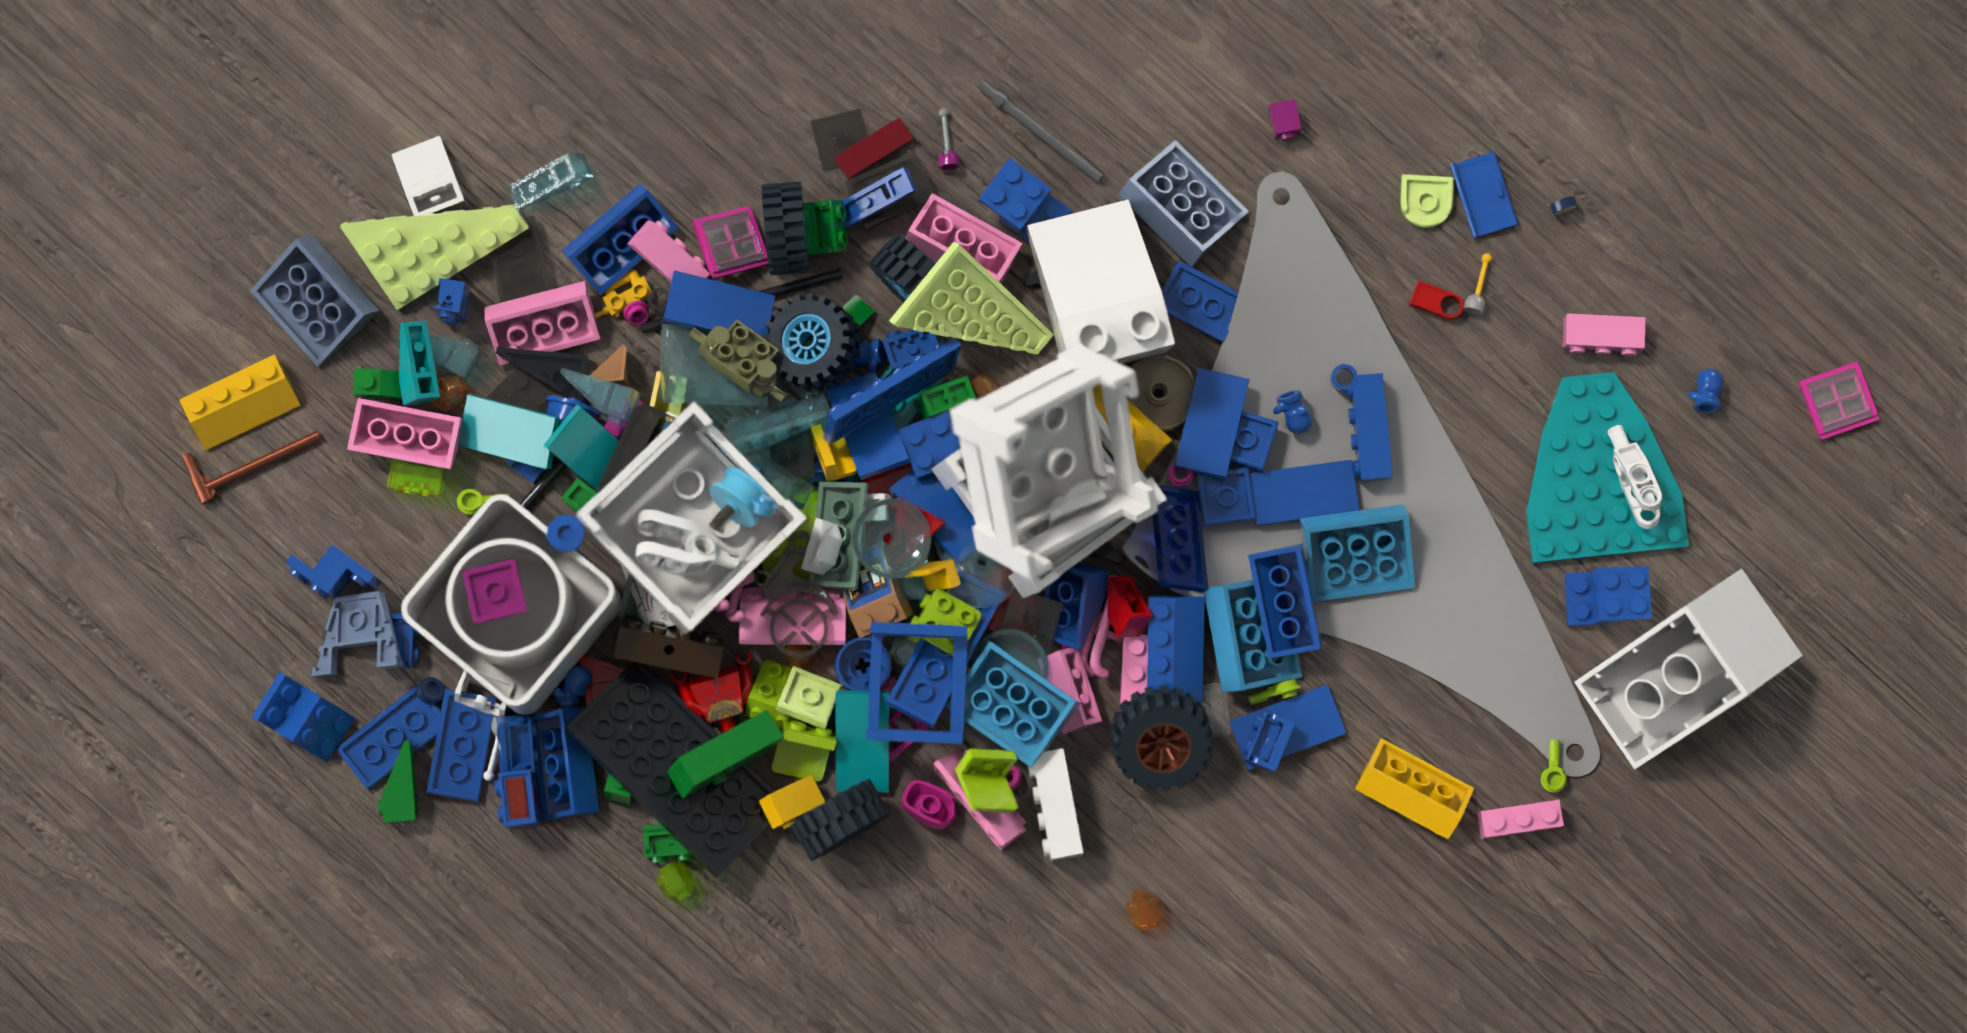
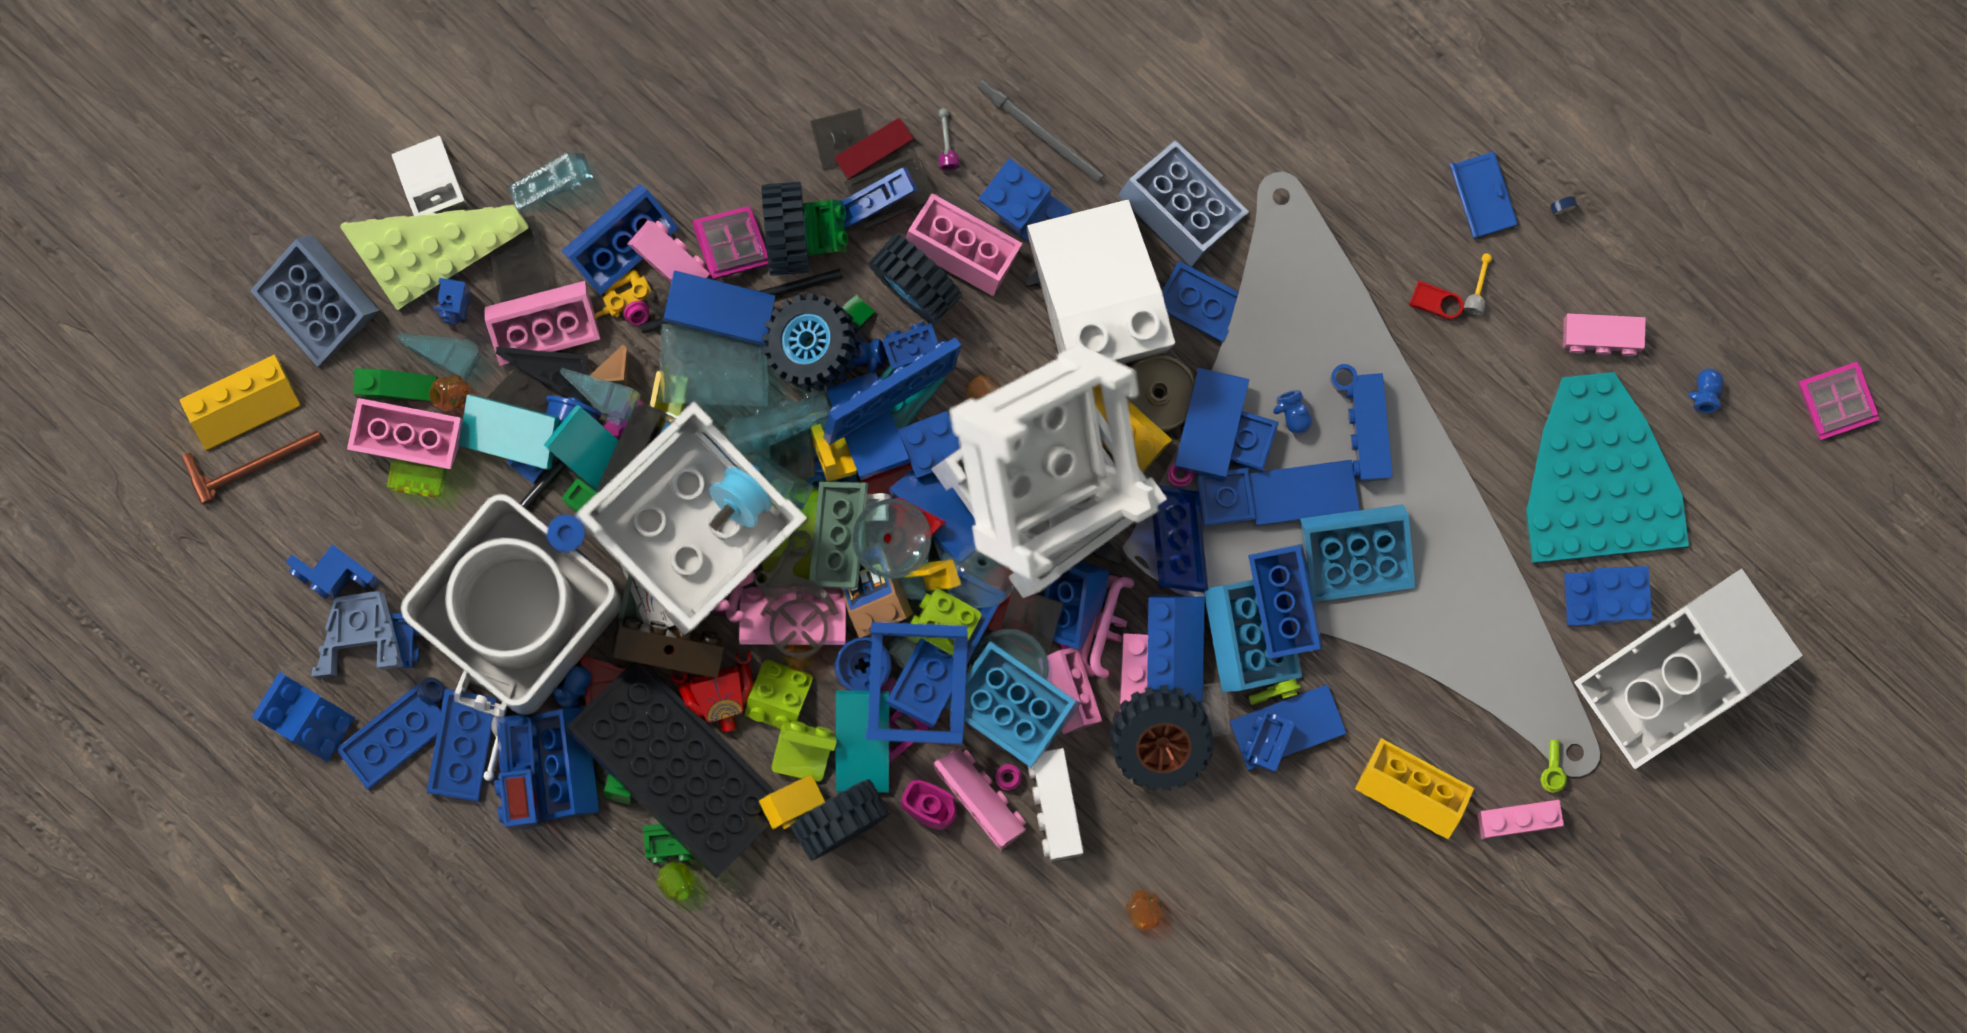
green slope [378,738,419,822] -> none
teal slope [399,320,440,406] -> none
lime plate [457,489,509,515] -> none
magenta plate [462,559,528,625] -> none
white piece [636,509,740,576] -> none
green brick [667,710,783,799] -> none
olive piece [688,320,788,403] -> none
dark azure plate [752,495,779,517] -> none
yellowish green tile [776,666,842,729] -> none
white slope [801,518,843,575] -> none
yellowish green wing [889,242,1054,355] -> none
green hinge [913,375,977,421] -> none
lime bracket [955,749,1018,813] -> none
white slope [1047,479,1106,522] -> none
red slope [1108,576,1153,638] -> none
magenta brick [1268,99,1301,141] -> none
yellowish green tile [1400,174,1454,228] -> none
white piece [1607,425,1662,529] -> none

